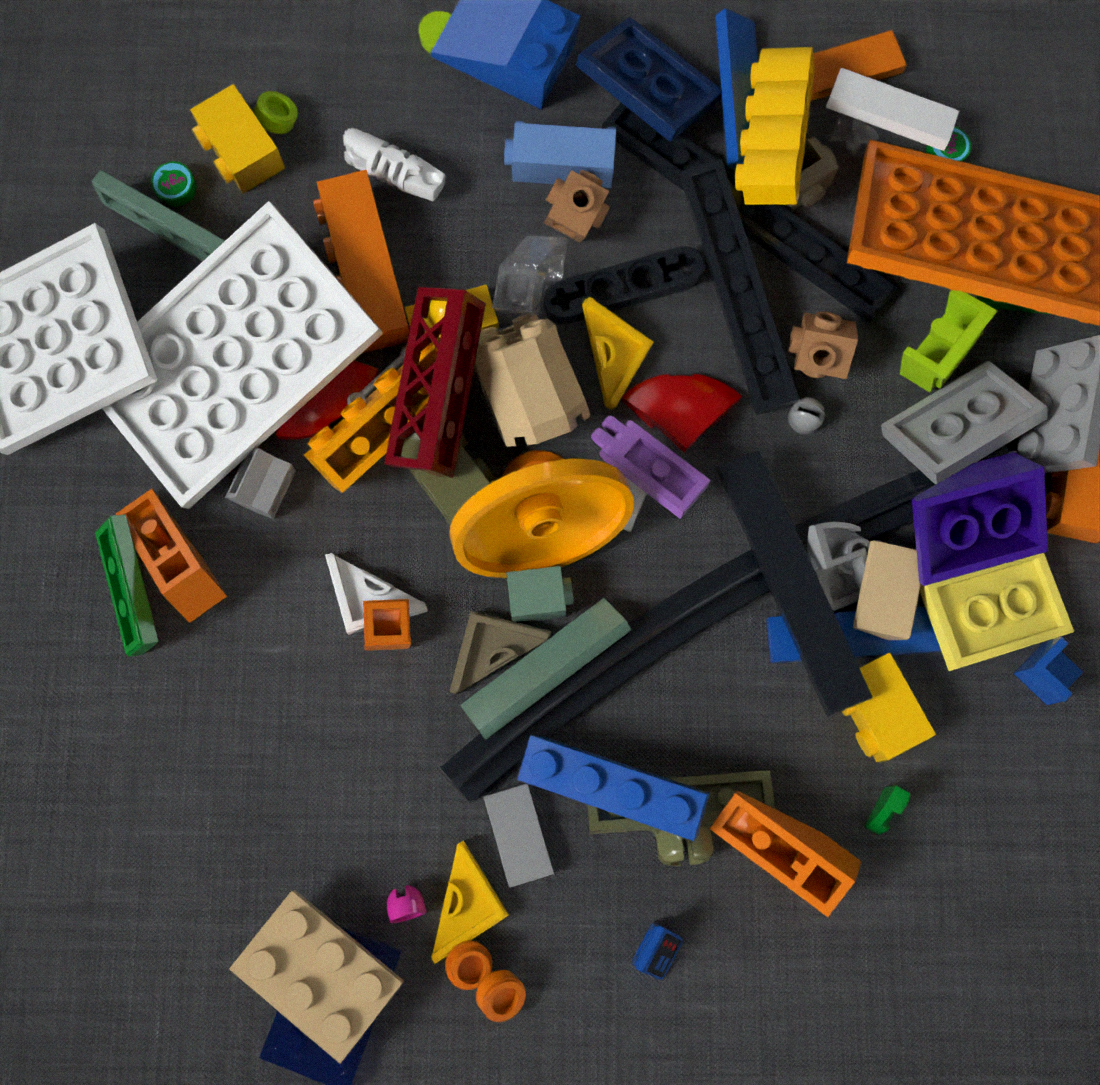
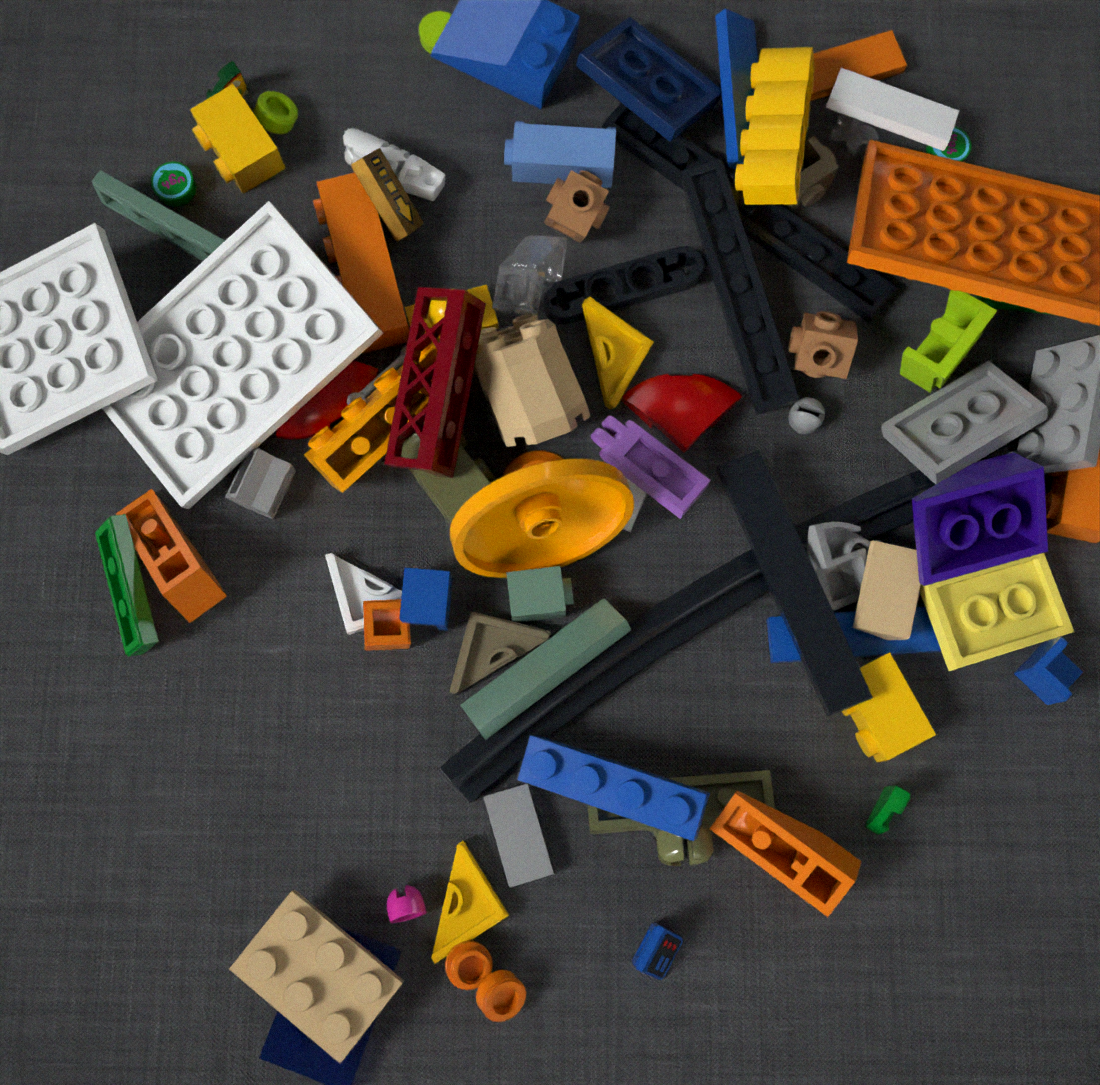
none -> dark green tile [206,60,250,100]
none -> pearl gold tile [351,148,424,242]
none -> blue panel [399,568,453,631]

